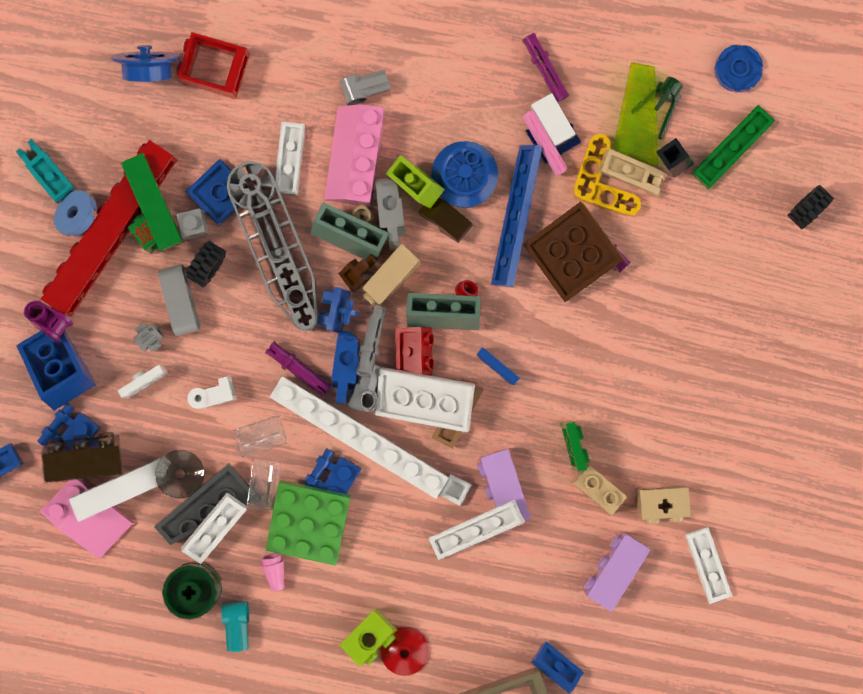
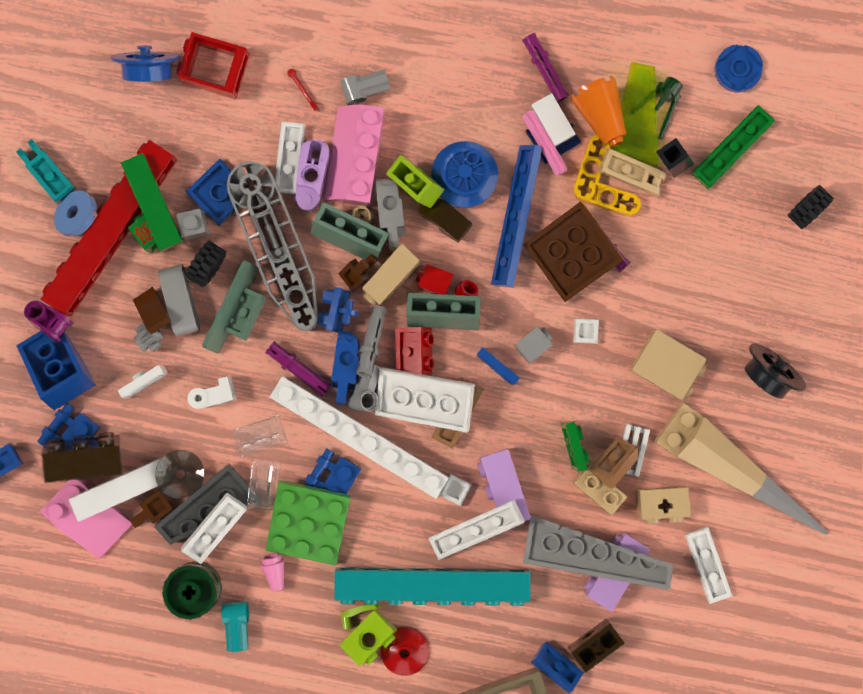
none -> reddish brown plate [129,489,175,528]
none -> reddish brown tile [133,287,171,335]
none -> sand green bracket [202,260,267,354]
none -> red hinge [287,68,318,111]
none -> lavender piece [295,139,331,211]
none -> teal brick [334,567,530,606]
none -> lime piece [340,604,381,630]
none -> red brick [415,264,454,295]
none -> light grey brick [514,326,553,364]
none -> light grey wing [523,516,674,590]
none -> dark brown brick [568,618,625,673]
none -> orange cone [570,76,626,147]
none -> white tile [573,319,599,344]
none -> medium nougat slope [590,437,638,489]
none -> white tile [622,424,650,477]
none -> tan panel [629,329,707,401]
none -> tan plate [654,402,828,535]
none -> black wheel [745,343,806,399]

